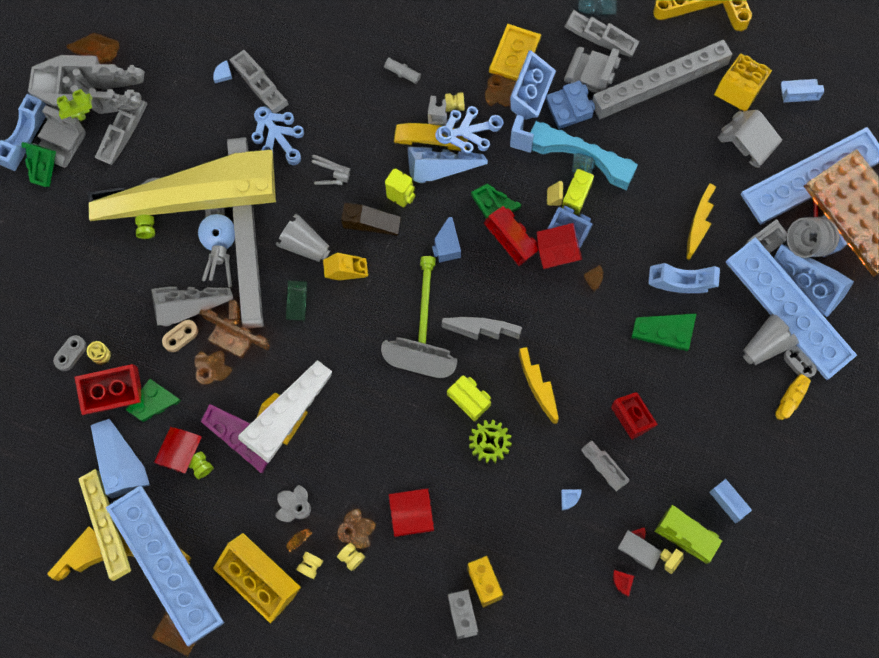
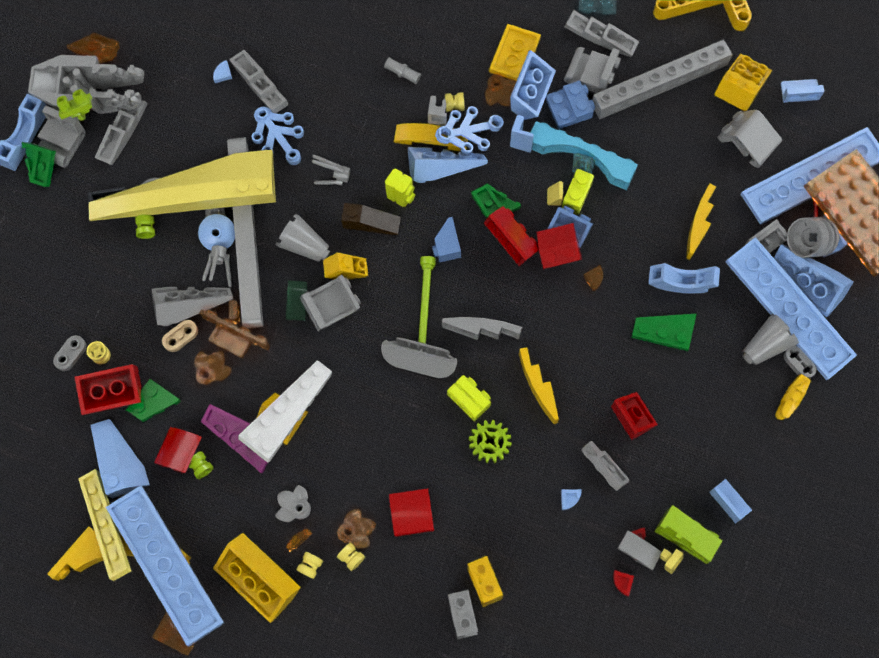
none -> light grey panel [300,275,361,332]

